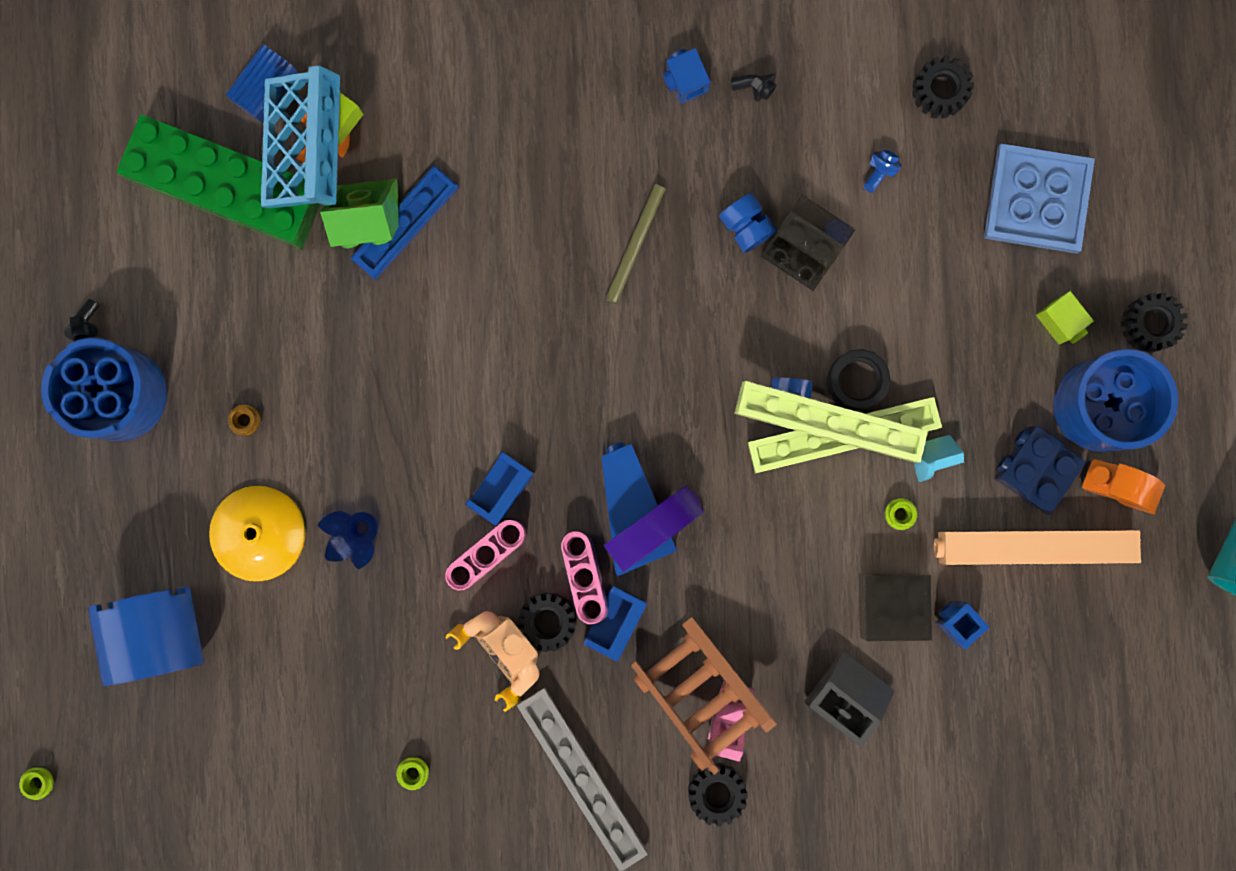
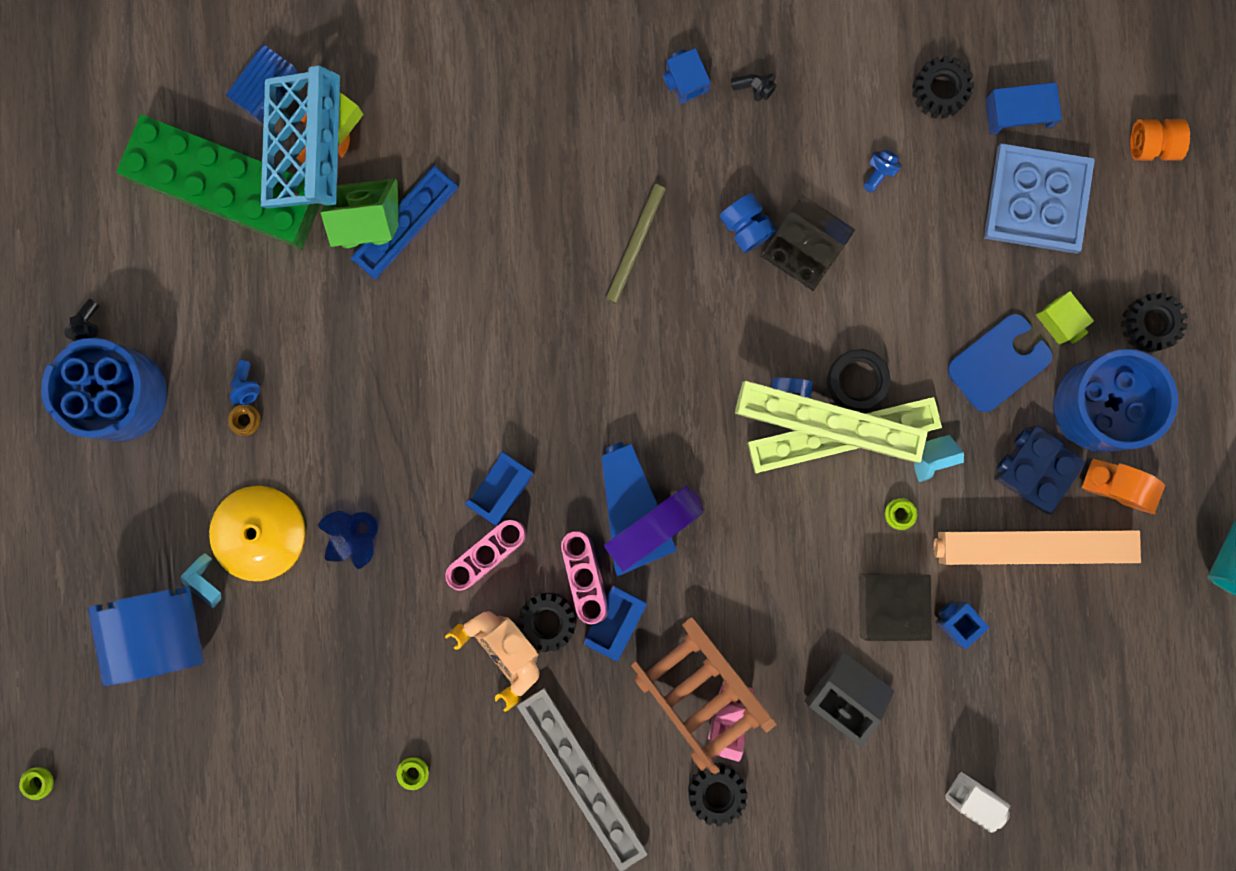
none -> medium azure tile [180,553,222,608]
none -> blue plate [229,360,260,405]
none -> white brick [945,772,1010,833]
none -> blue piece [948,314,1052,412]
none -> blue panel [985,82,1062,135]
none -> orange wheel [1130,119,1190,161]

